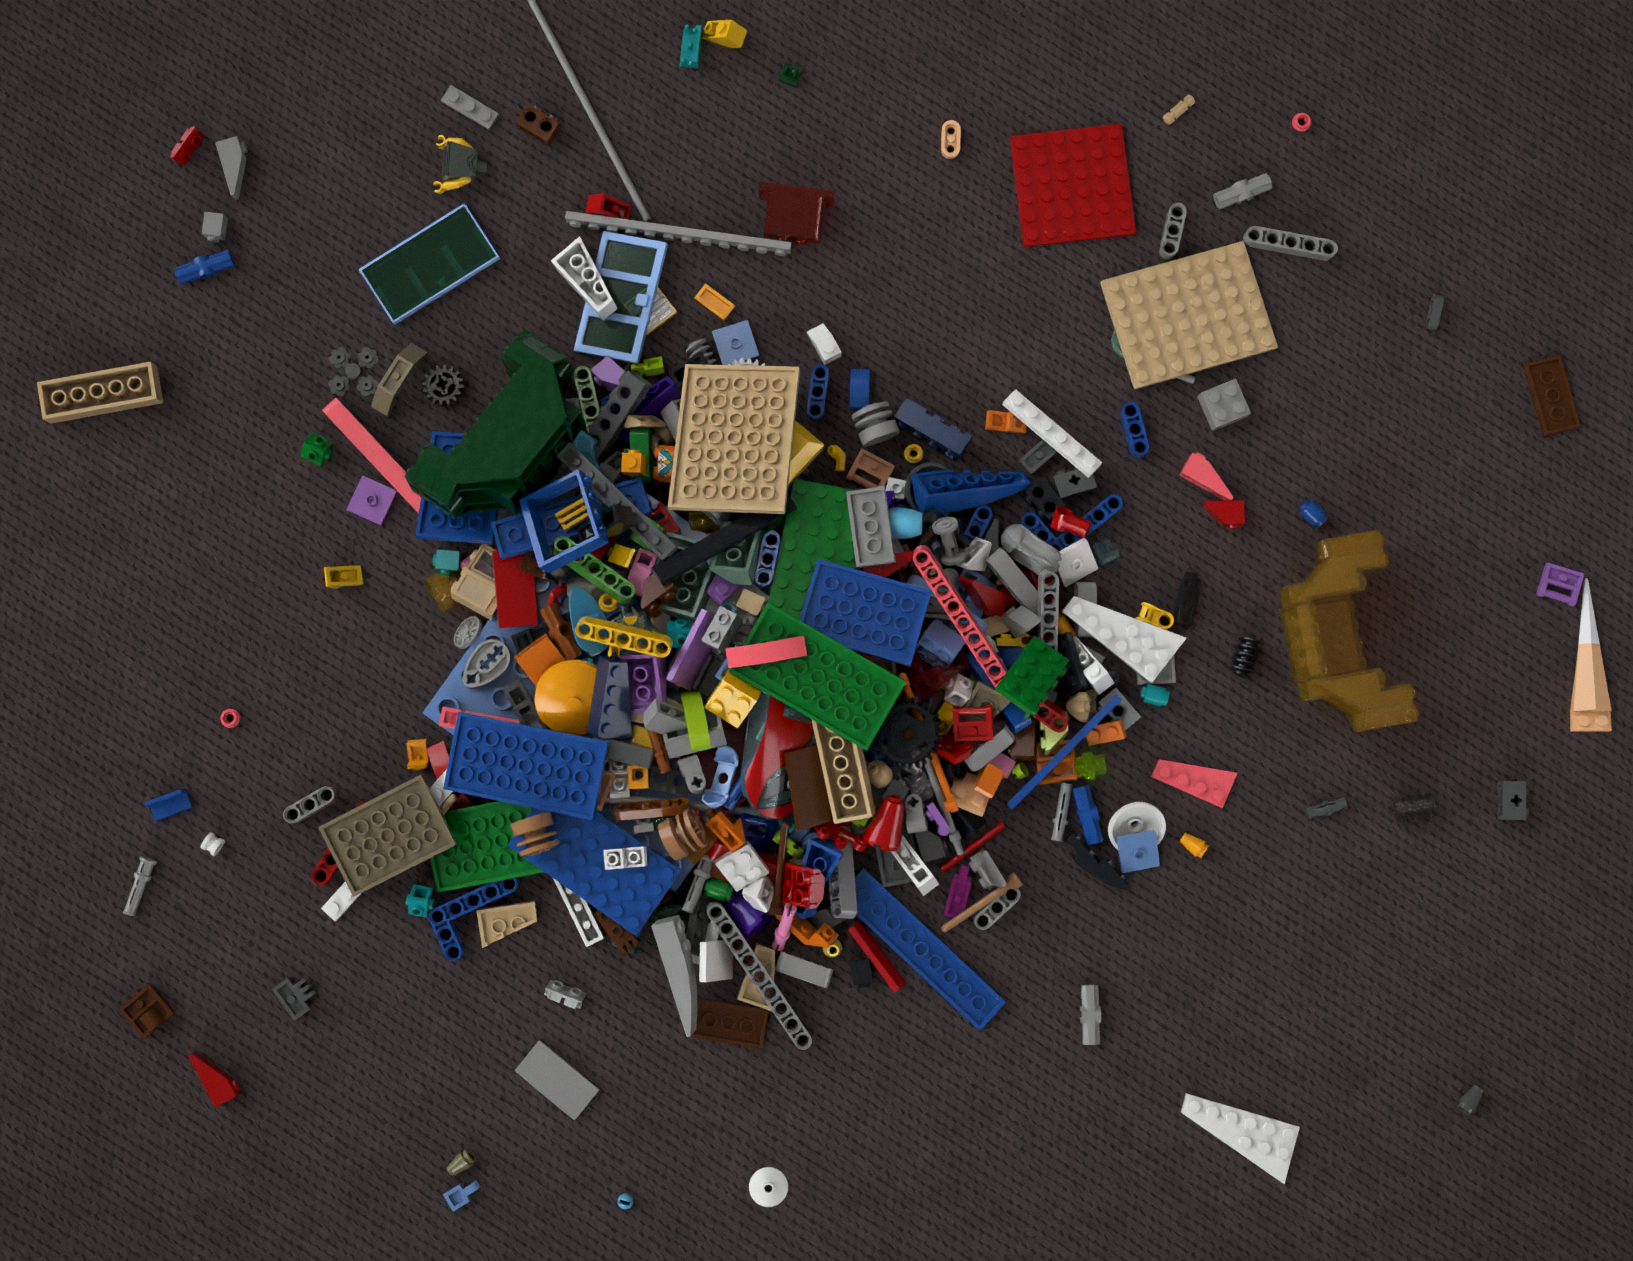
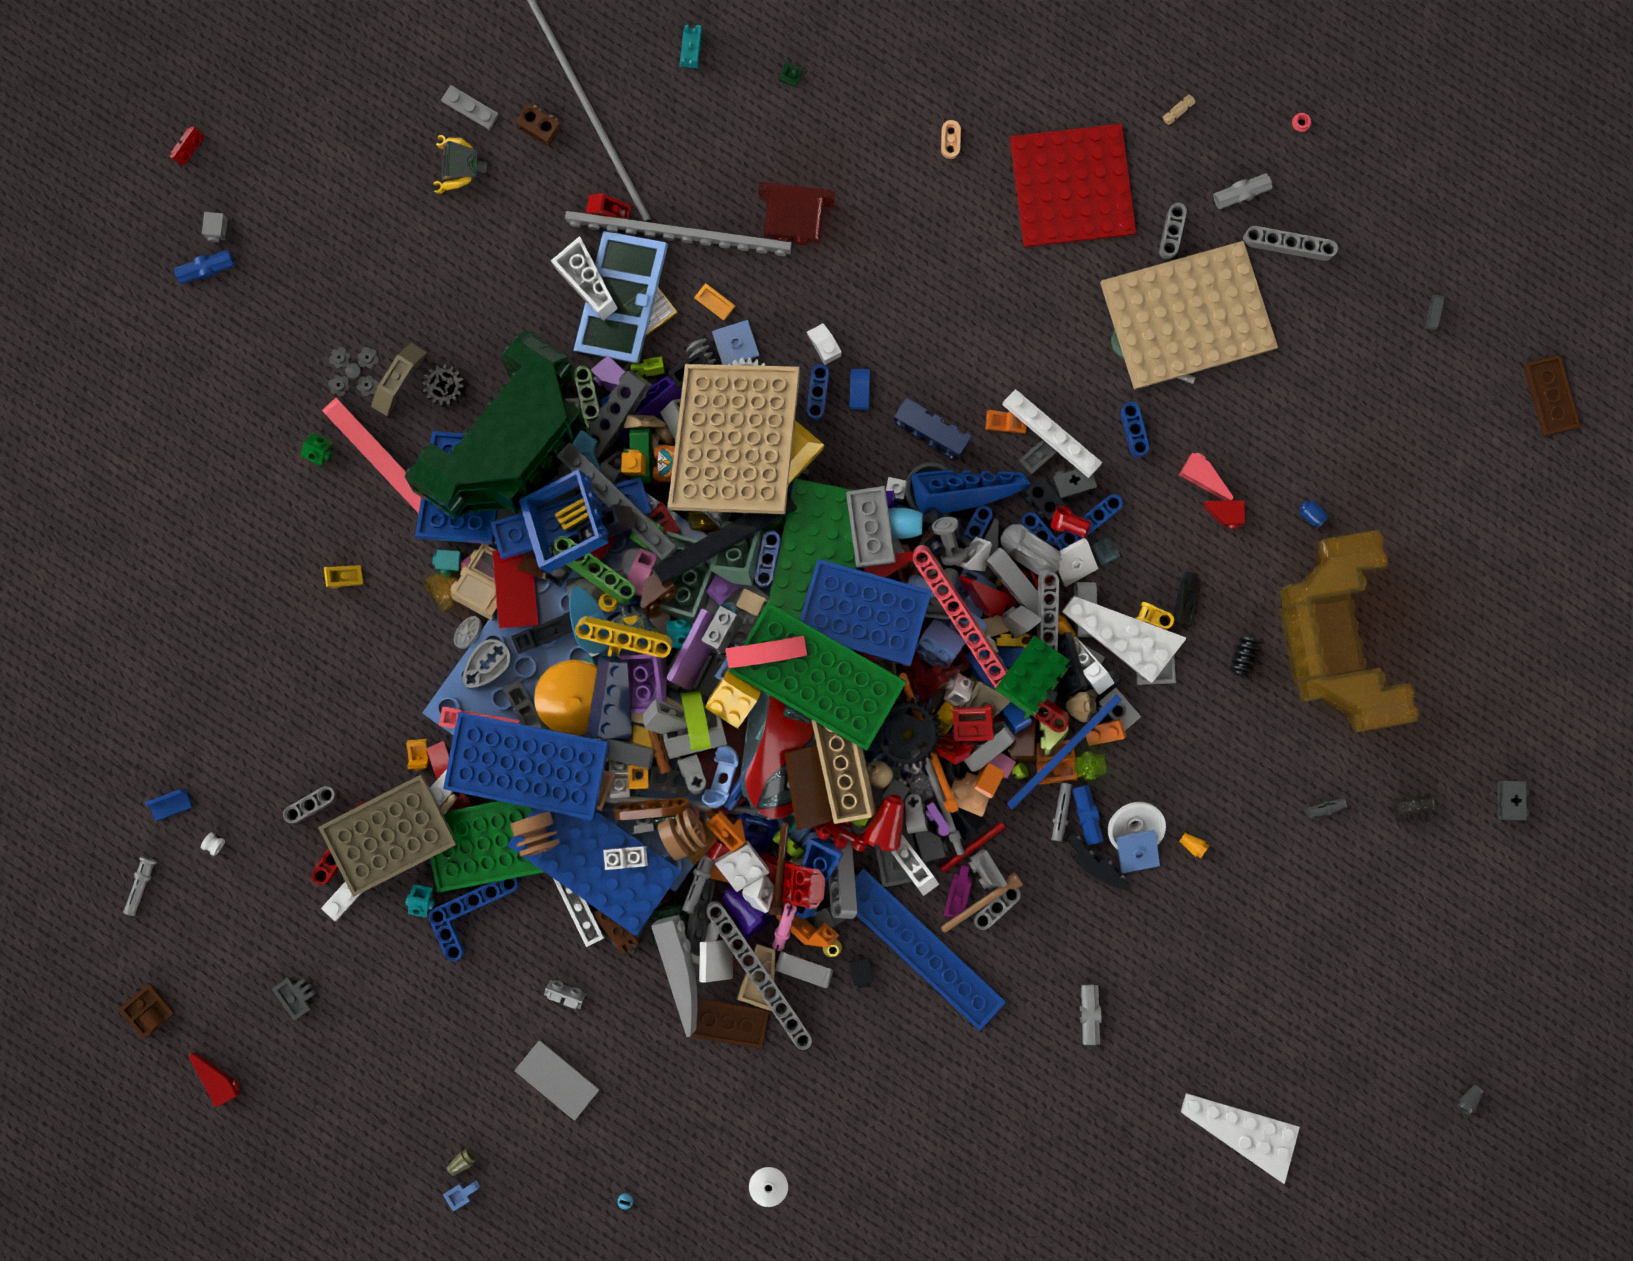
tan brick [37,362,163,424] -> none
light grey slope [215,136,248,200] -> none
coral plate [220,709,240,728] -> none
medium lavender plate [346,475,398,526] -> none
clear green door [359,203,500,325] -> none
tan wing [477,901,538,948] -> none
orange brick [514,633,567,686] -> none
dark orange piece [540,602,583,660] -> none
red arm [547,583,567,609] -> none
yellow slope [607,544,637,572] -> none
yellow slope [702,20,747,48] -> none
green brick [704,878,734,902] -> none
yellow arm [827,445,846,472] -> none
nougat plate [846,448,895,488] -> none
red tile [848,920,906,992] -> none
light grey wheel [851,401,900,447] -> none
yellow plate [904,444,923,463] -> none
teal brick [1140,684,1170,707] -> none
coral wing [1151,759,1237,808] -> none
light grey brick [1197,379,1251,431] -> none
medium lavender plate [1536,563,1584,607] -> none
light nougat plate [1570,578,1612,732] -> none

